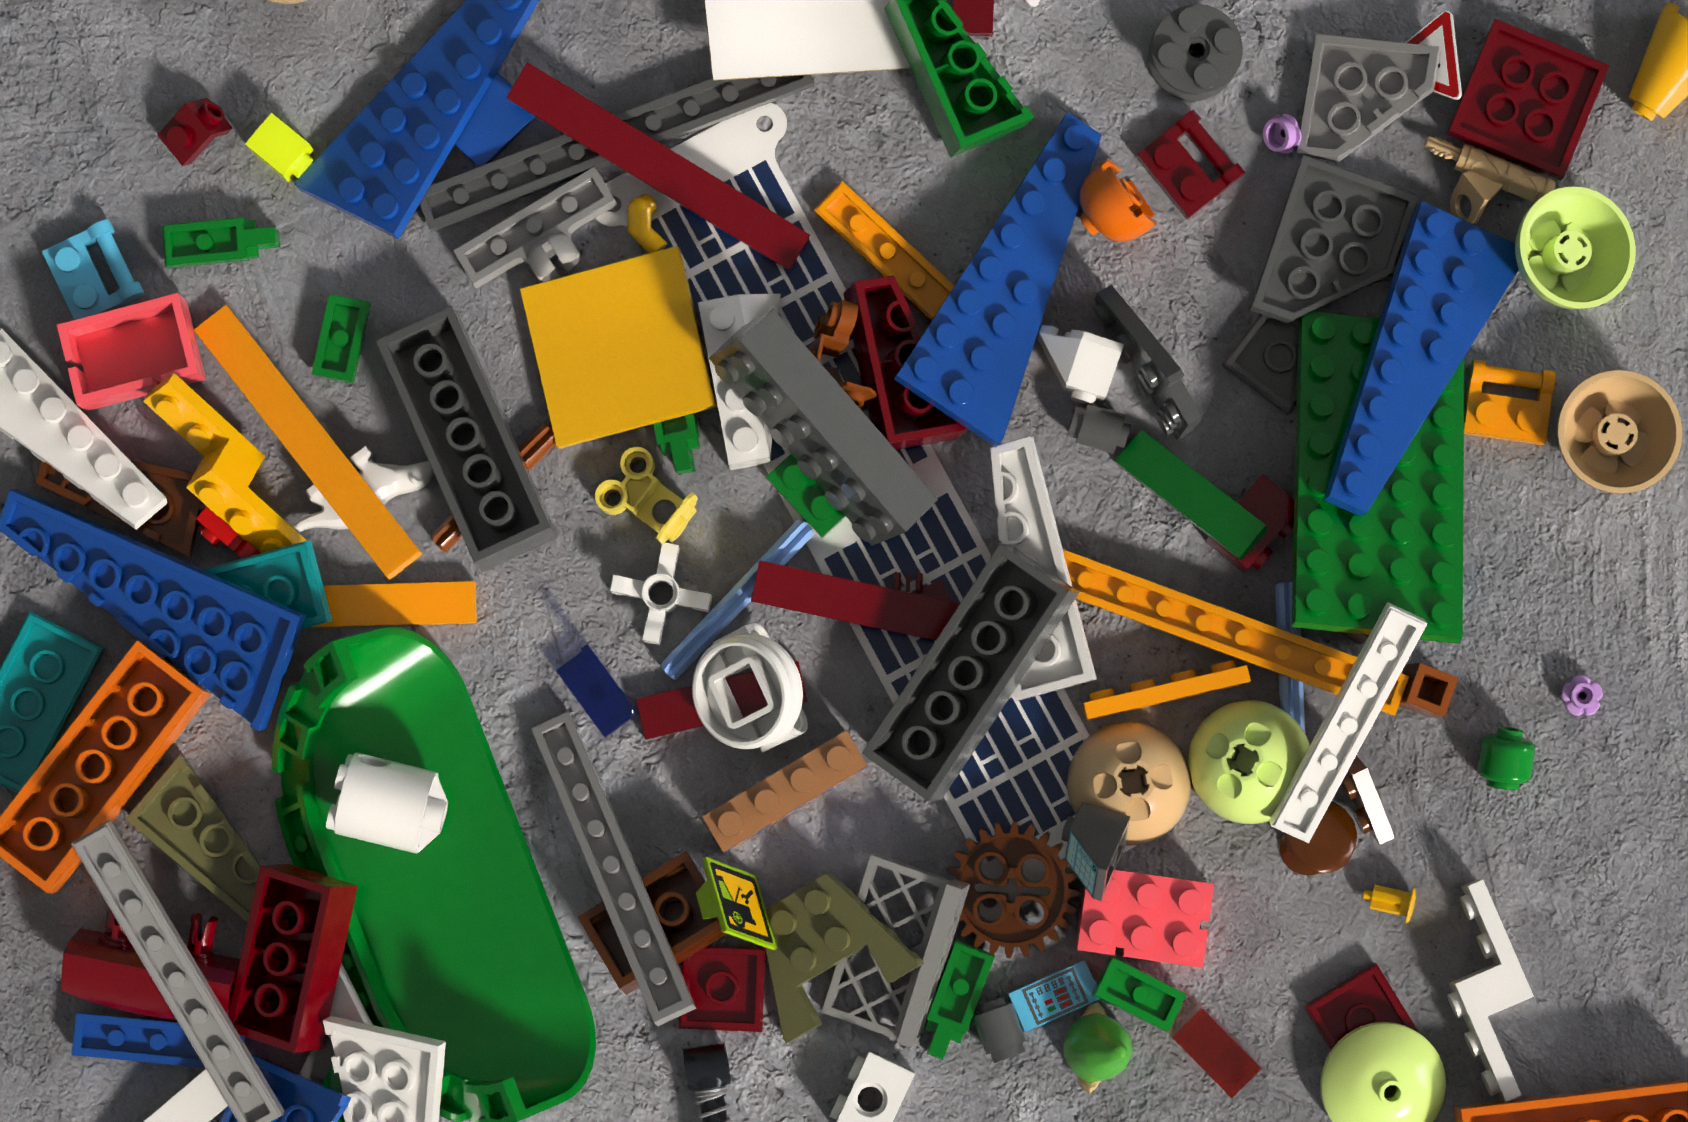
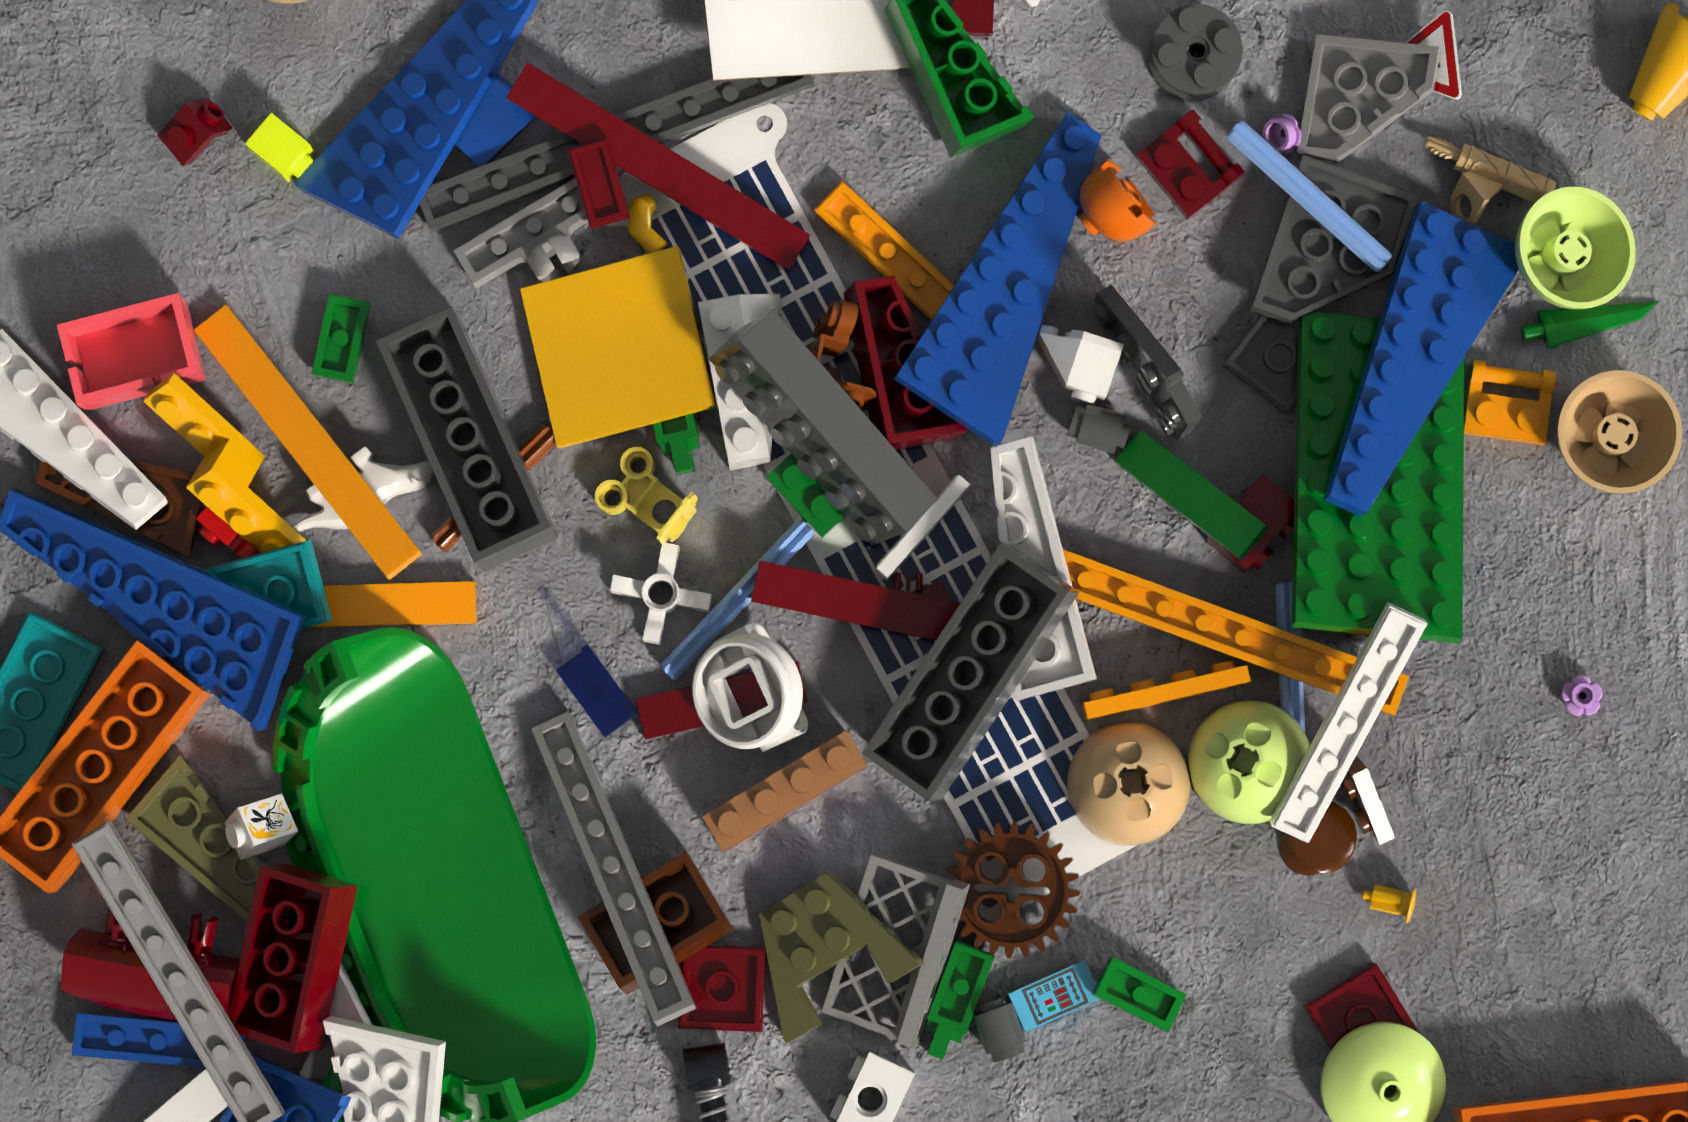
medium azure plate [42,219,144,320] -> none
green hinge [162,217,280,269] -> none
white cylinder [326,752,448,854] -> none
piece [696,857,777,950] -> none
dark grey slope [1061,802,1130,901] -> none
bright green hat [1063,1002,1133,1094] -> none
coral piece [1074,870,1214,968] -> none
clear red tile [1171,1008,1262,1098] -> none
dark orange brick [1399,663,1459,718] -> none
dark red plate [1447,19,1610,181] -> none
white bracket [1447,879,1534,1102] -> none
green head [1478,726,1535,790] -> none
none -> white brick [224,794,298,860]
none -> dark red tile [567,138,631,229]
none -> white tile [876,475,970,581]
none -> light blue axle [1227,121,1392,272]
none -> green bar [1520,301,1660,349]

